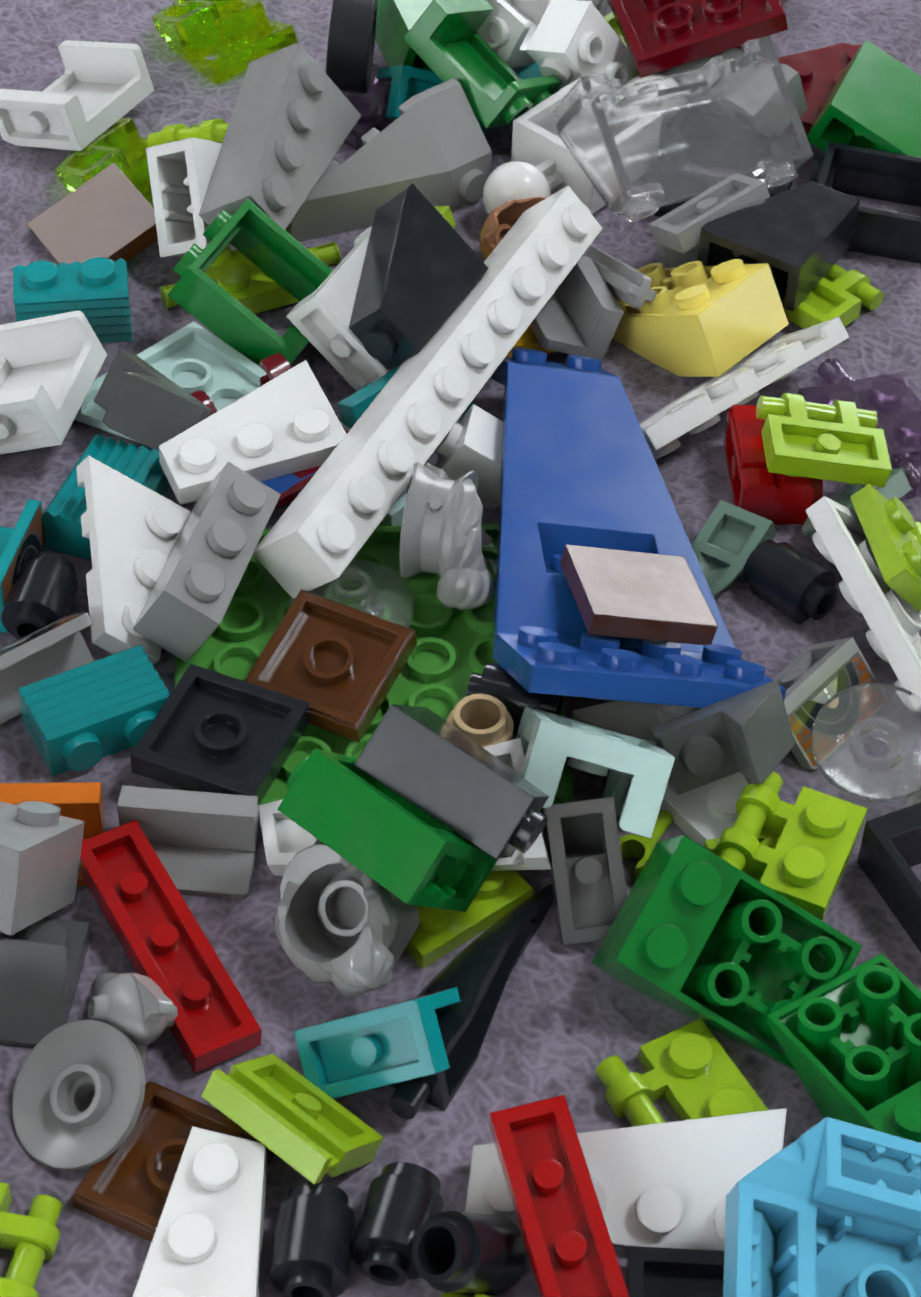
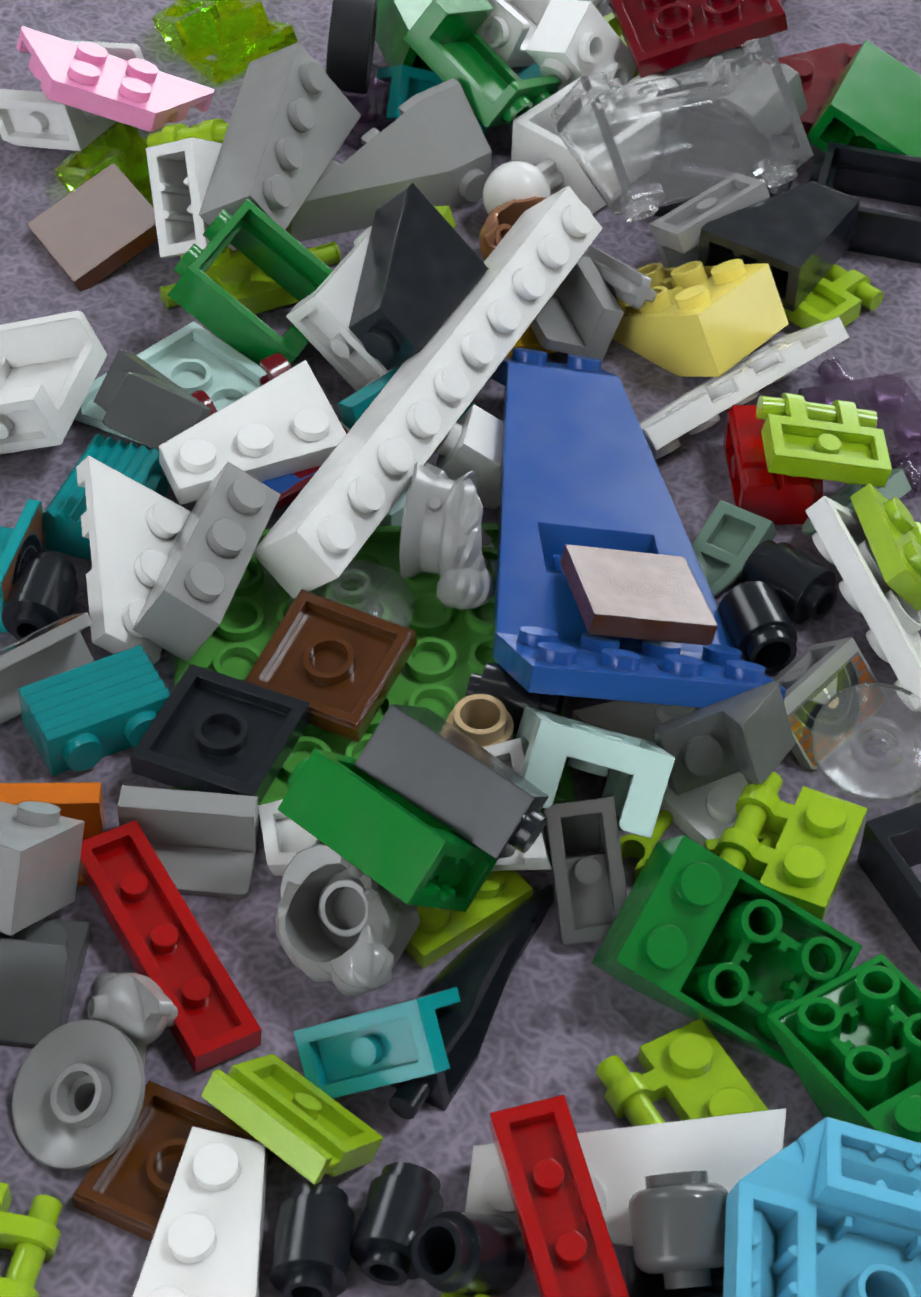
teal brick [13,257,133,343] -> none
none -> bright pink wing [16,26,215,132]
none -> dark grey head [629,1170,728,1290]
none -> black brick [718,581,797,674]

